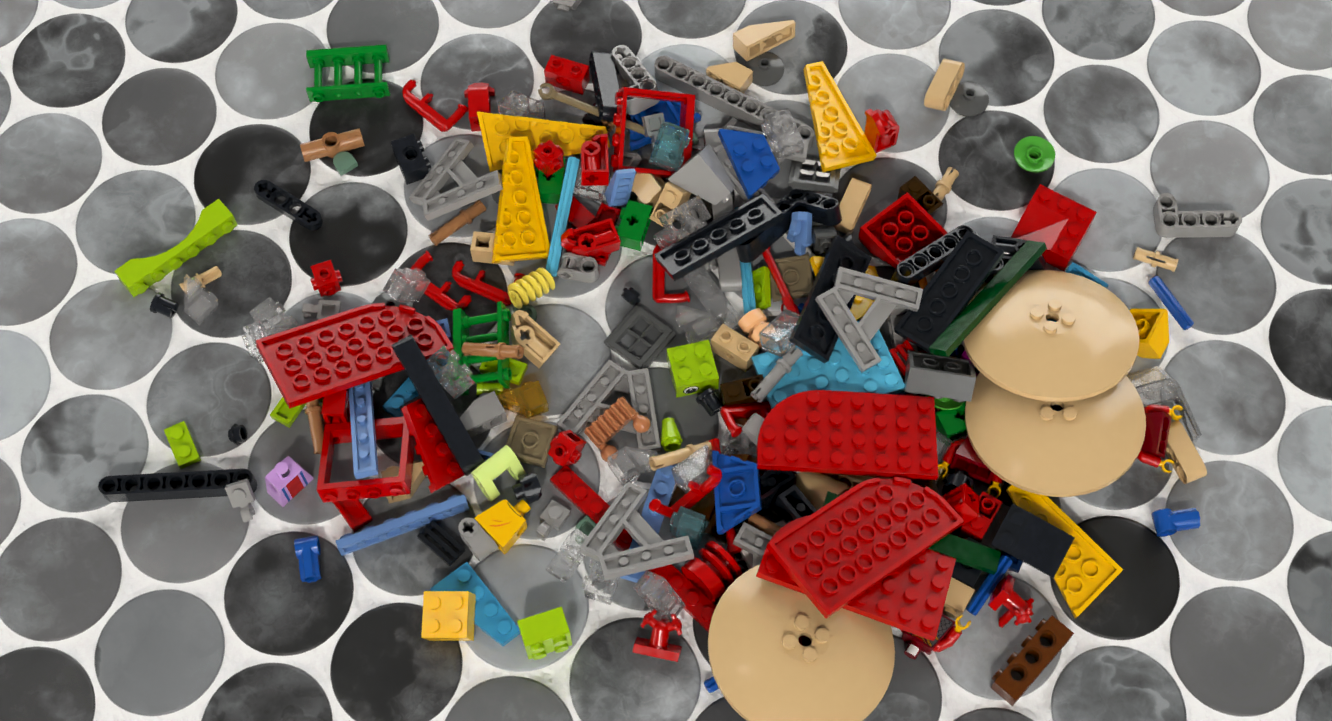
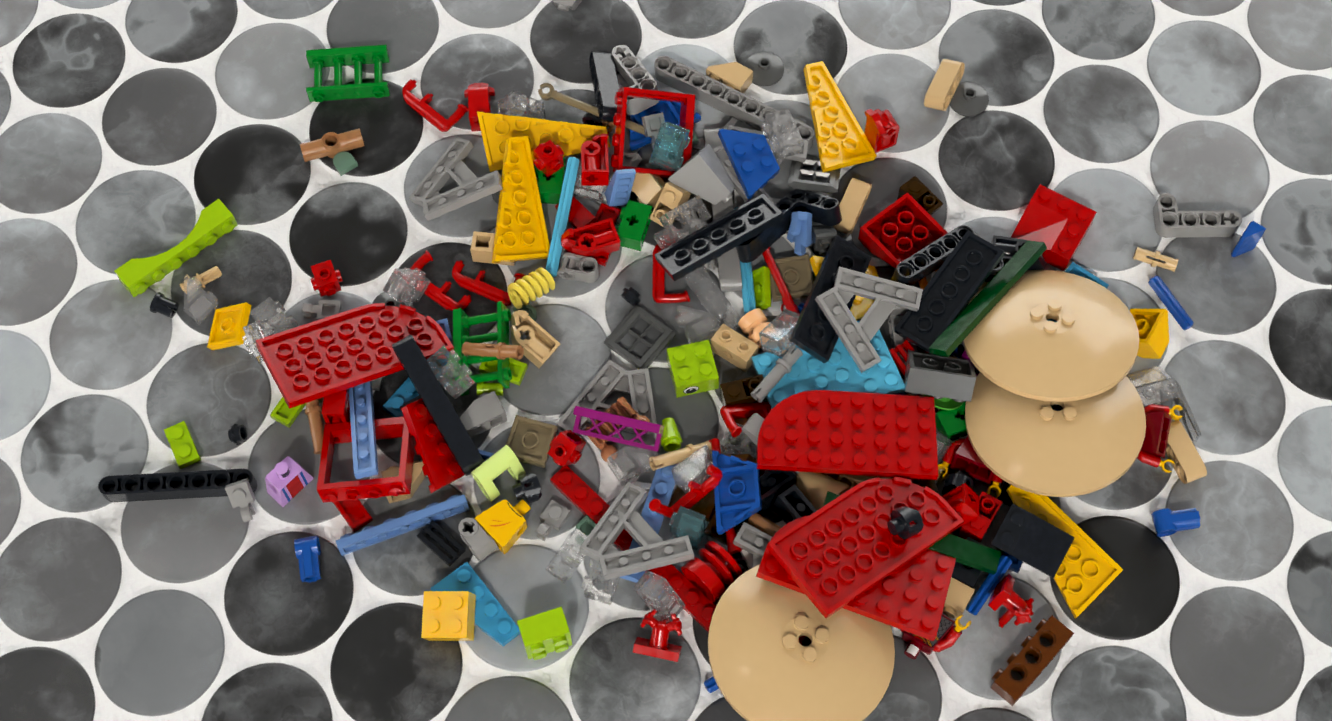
black beam [254,180,323,231] -> none
black brick [391,134,431,185] -> none
medium nougat pin [428,200,486,246] -> none
clear yellow slope [497,380,549,418] -> none
red brick [544,55,590,95] -> none
black bush [696,387,724,416] -> none
tan slope [733,20,795,61] -> none
tan pin [933,167,959,201] -> none
bright green dish [1014,136,1055,173] -> none
none -> yellow tile [207,302,252,350]
none -> magenta fence [573,406,664,452]
none -> black piece [887,506,924,539]
none -> blue slope [1231,221,1266,257]

